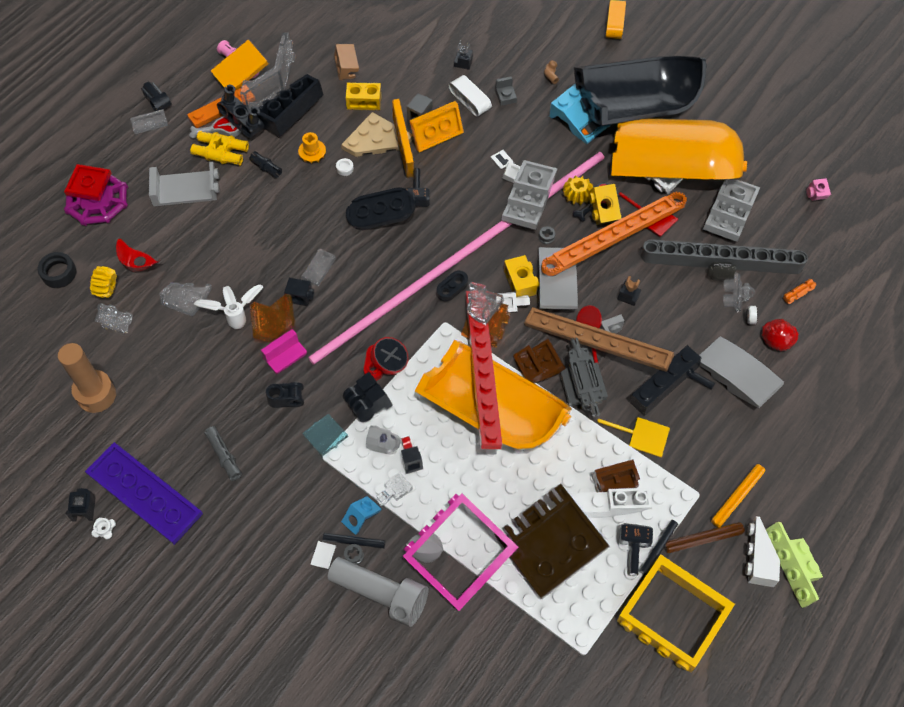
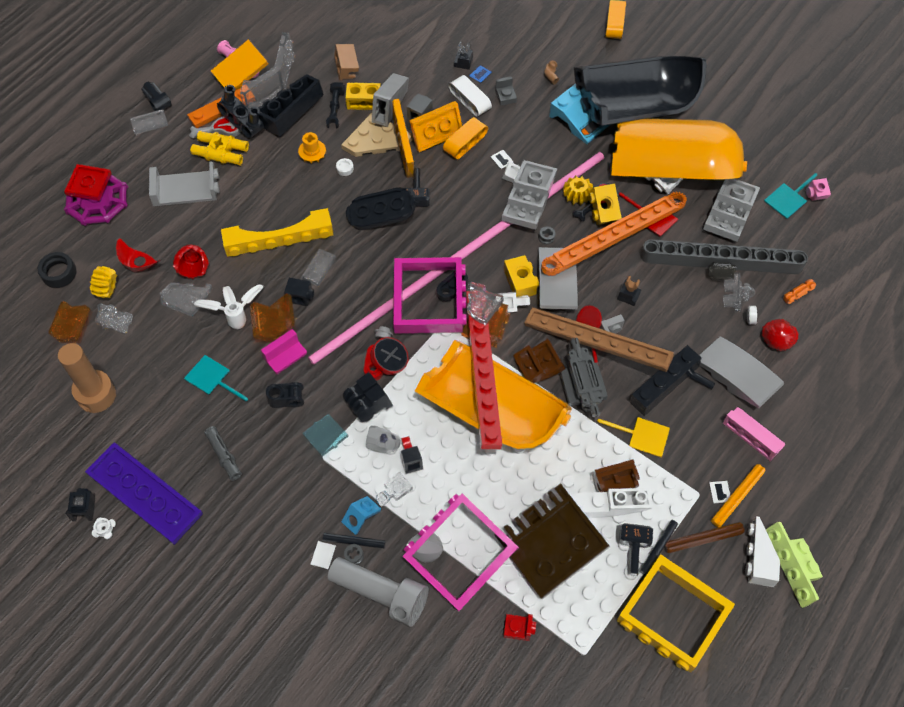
black pin [249,151,282,178] -> none
none -> clear orange bracket [49,301,90,343]
none -> red hair [173,244,209,279]
none -> teal piece [184,355,248,401]
none -> yellow arch [221,208,334,257]
none -> black piece [326,82,345,128]
none -> light grey slope [372,73,409,127]
none -> light grey plate [374,326,393,340]
none -> dark pink window [394,257,467,334]
none -> light orange beam [443,117,488,160]
none -> clear blue sticker [469,65,492,83]
none -> red bracket [504,614,536,641]
none -> white sticker [709,481,730,503]
none -> bright pink panel [723,407,785,461]
none -> teal piece [764,173,817,219]

